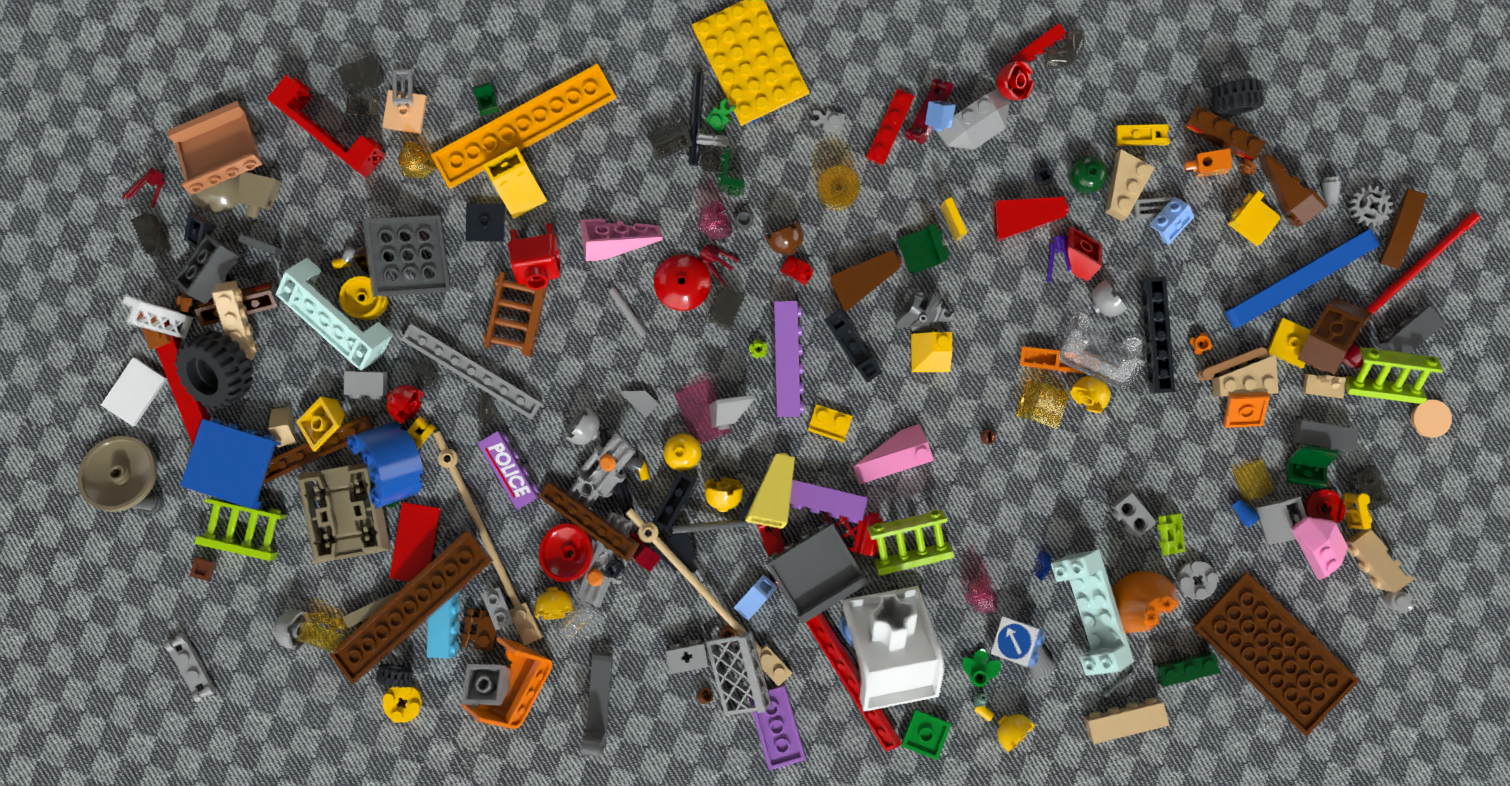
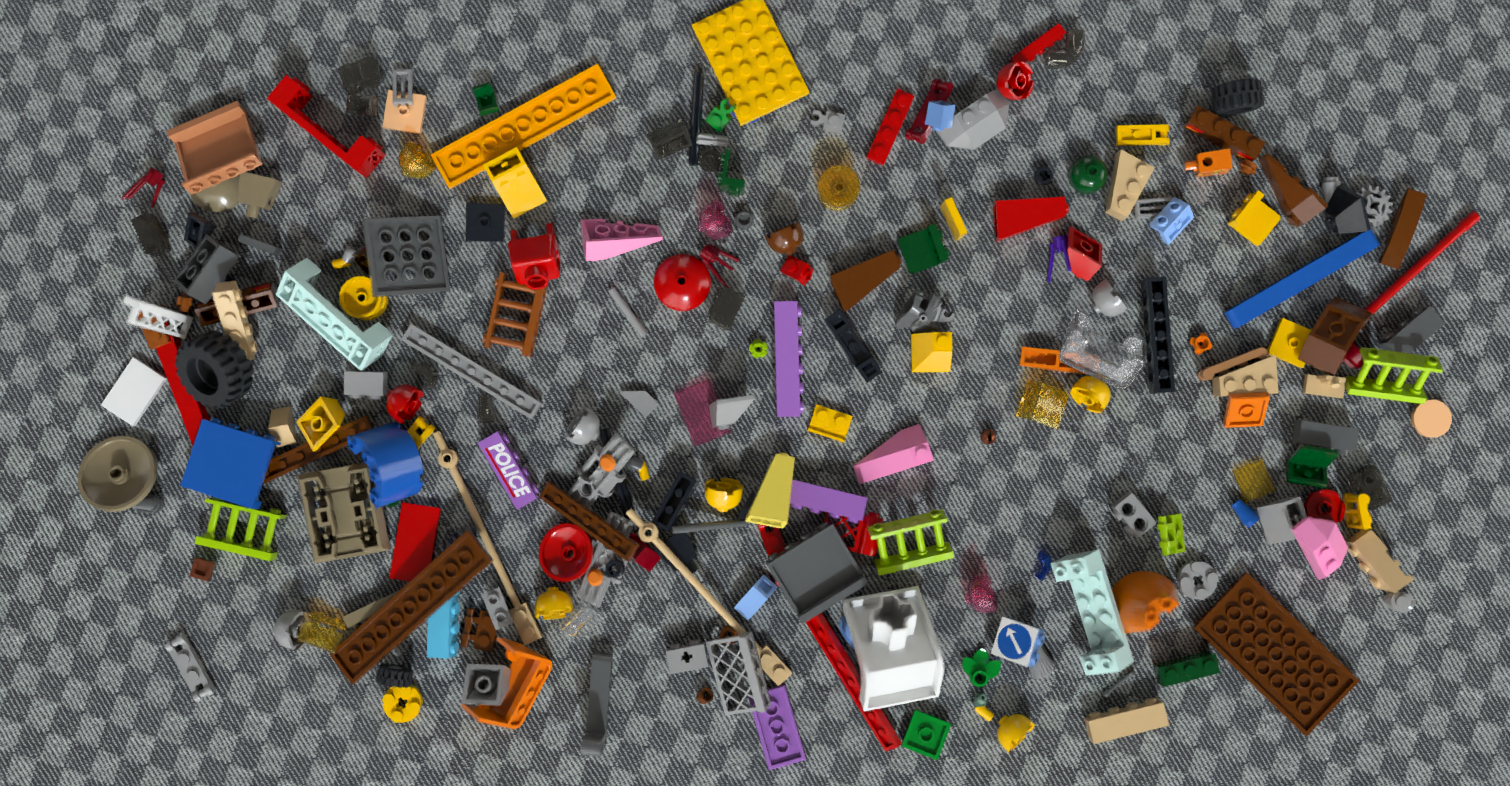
yellow cylinder [663,434,702,471] -> none
none -> black slope [1324,185,1371,234]

